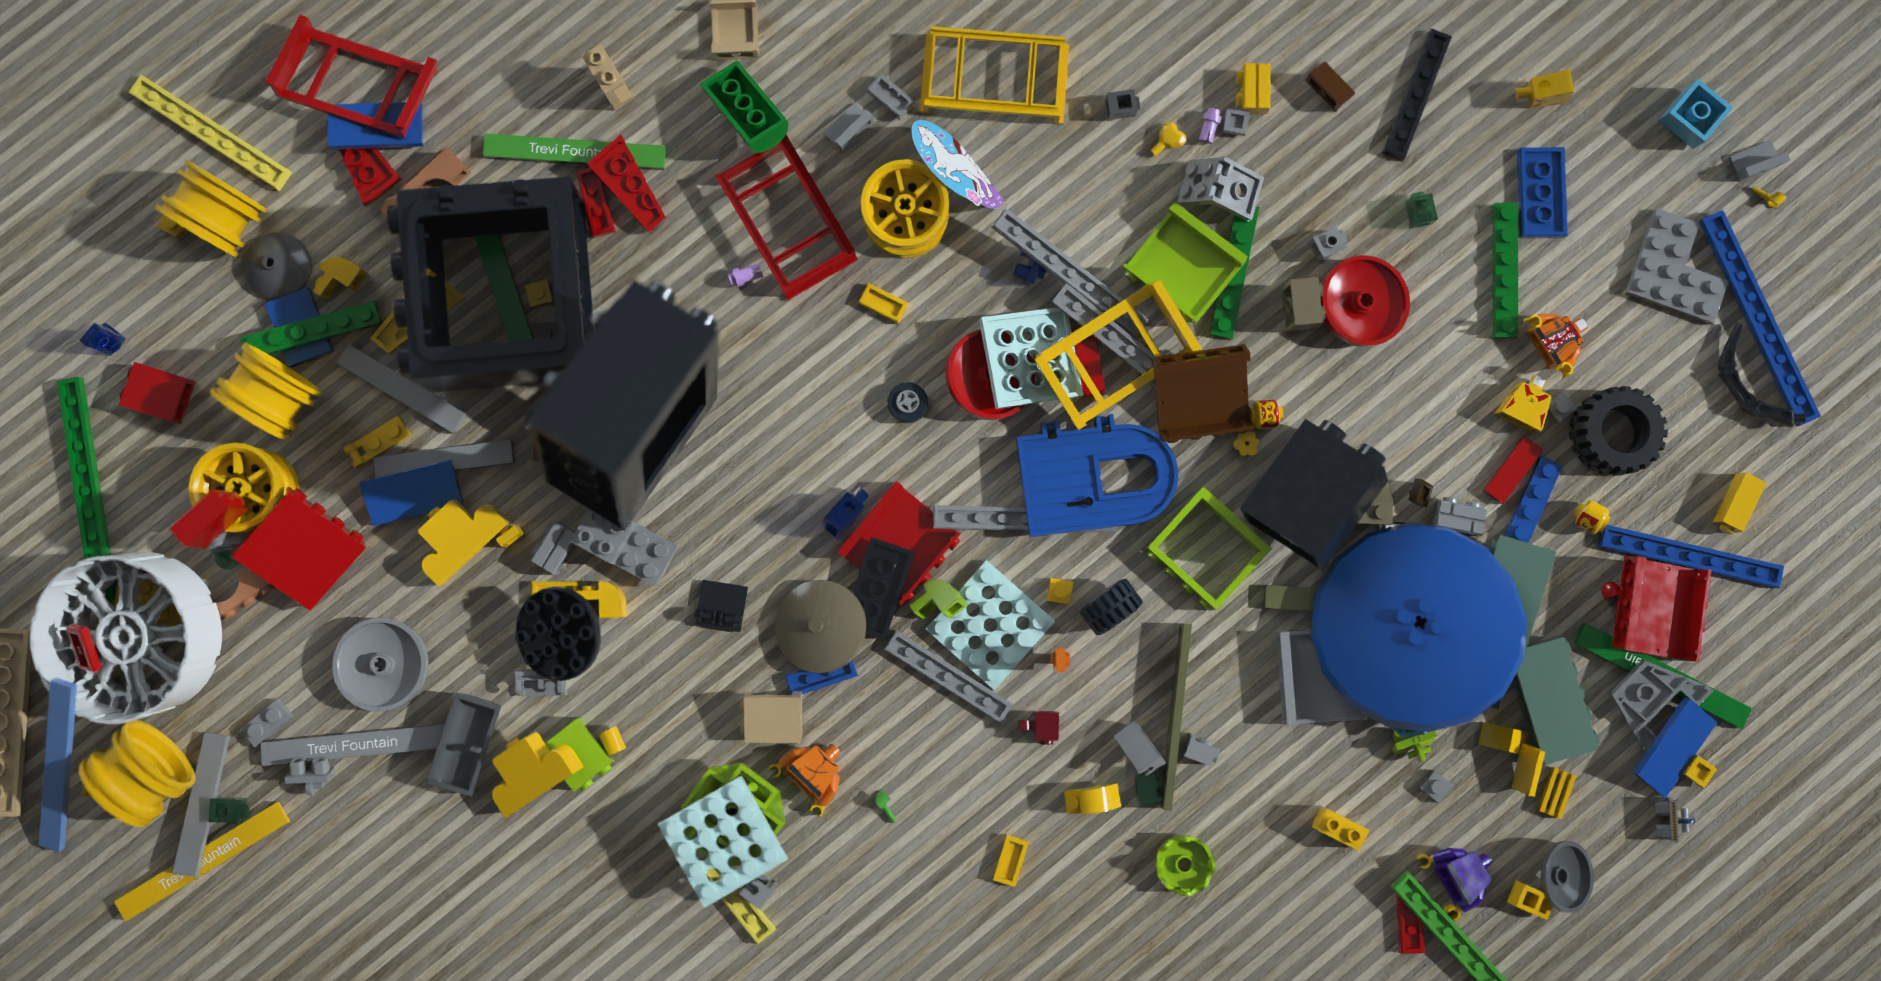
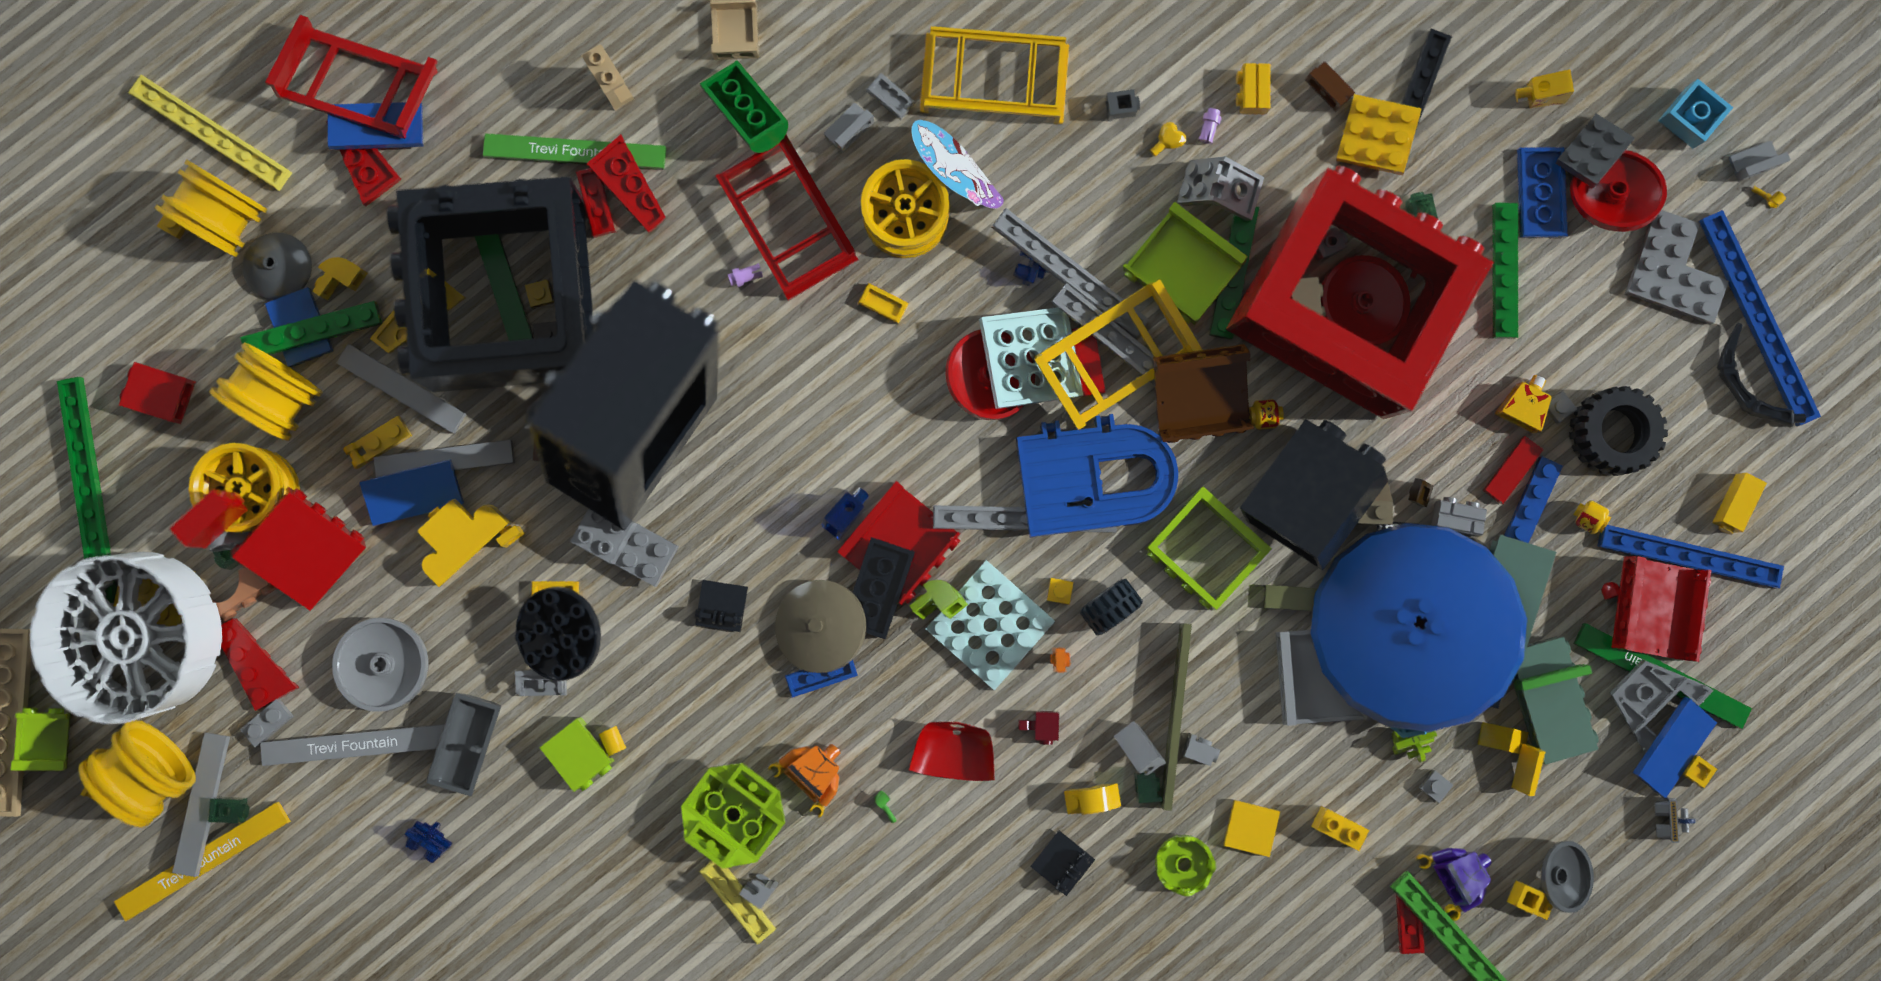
medium blue tile [39,677,77,853] -> none
red tile [66,624,102,672] -> none
clear blue plate [79,322,126,356] -> none
light grey hips [285,757,335,796] -> none
nougat arch [380,147,471,216] -> none
yellow brick [492,732,584,818] -> none
light grey brick [530,521,576,575] -> none
yellow brick [575,581,627,618] -> none
light aqua piece [658,776,788,908] -> none
tan panel [740,691,803,743] -> none
light grey tile [884,630,1013,724] -> none
black wheel [887,382,928,423] -> none
yellow tile [993,834,1029,887] -> none
light grey plate [1222,108,1250,136] -> none
yellow plant [1233,431,1260,456] -> none
torso [1523,314,1588,379] -> none
yellow tile [1537,767,1577,819] -> none
none -> lime panel [11,708,71,771]
none -> red wing [221,618,299,711]
none -> clear blue hips [404,821,453,863]
none -> red piece [909,722,995,781]
none -> black hinge [1030,830,1096,896]
none -> yellow tile [1223,800,1280,857]
none -> red door [1226,166,1494,420]
none -> yellow plate [1336,94,1422,175]
none -> bright green tile [1514,664,1592,691]
none -> dark grey plate [1555,113,1635,189]
none -> red dish [1570,150,1667,232]

